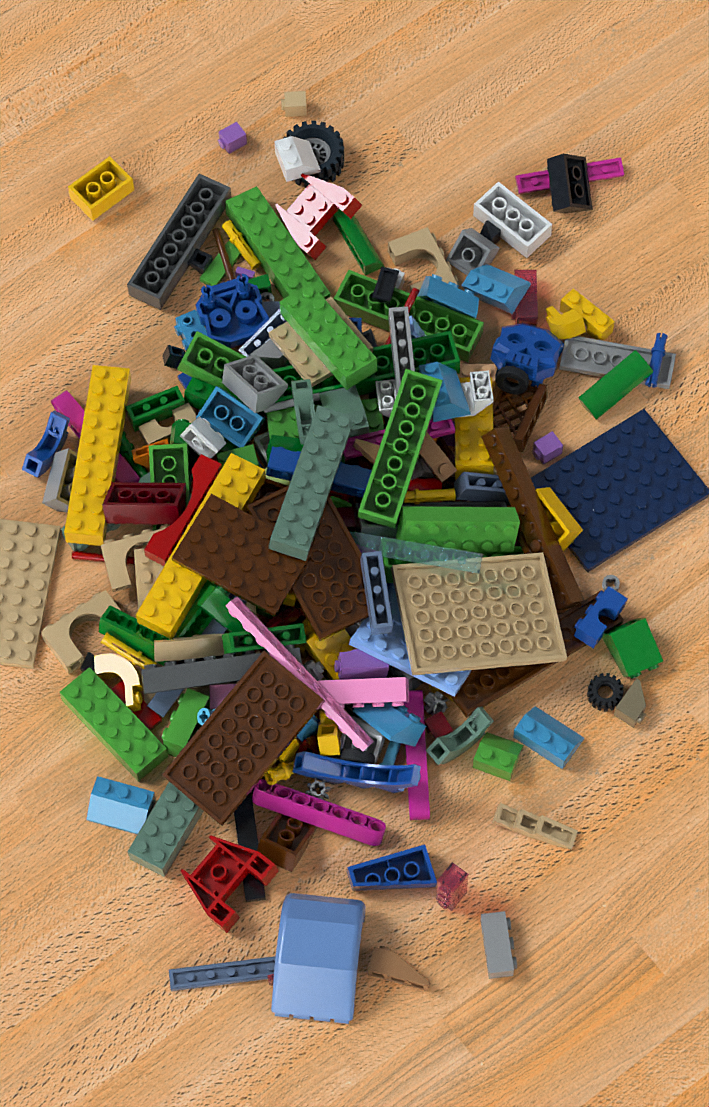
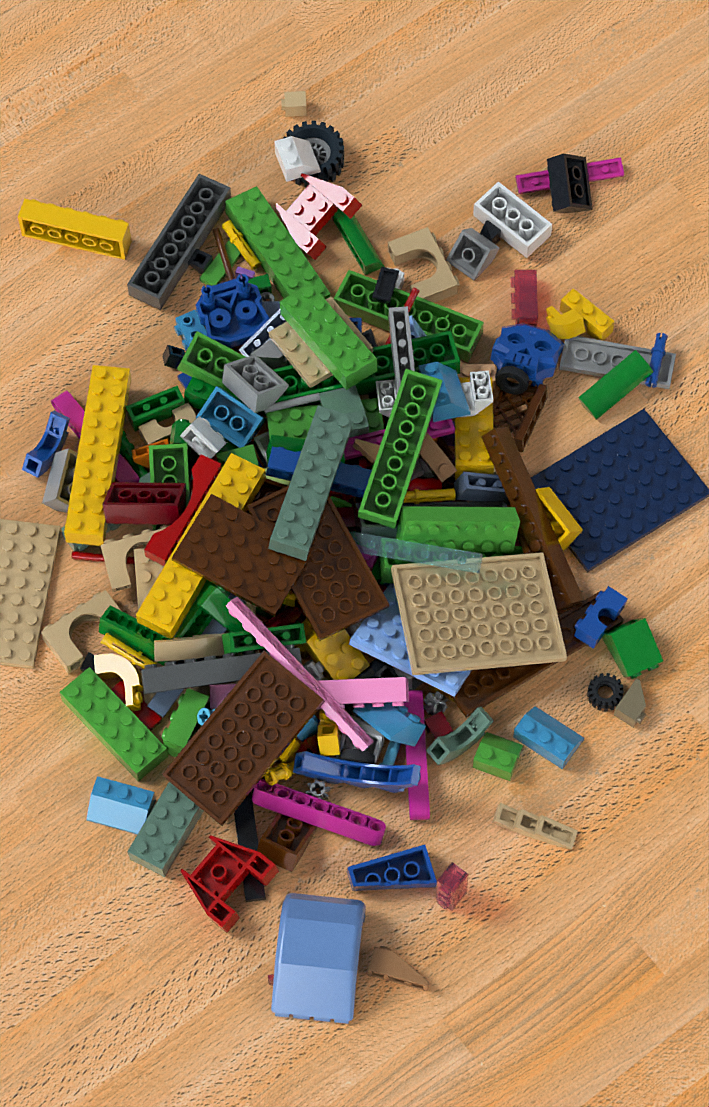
yellow brick [68,156,134,221] -> none
sand blue tile [169,956,275,991] -> none
medium lavender brick [218,122,247,154] -> none
sand green arch [291,379,315,444] -> none
medium lavender arch [334,649,389,680] -> none
sand blue brick [360,551,393,635] -> none
dark azure slope [418,274,479,318] -> none
dark azure slope [462,264,531,314] -> none
light grey brick [480,911,517,979] -> none
medium lavender brick [532,431,563,465] -> none
light grey bush [602,575,620,591] -> none
none -> yellow brick [18,198,132,260]

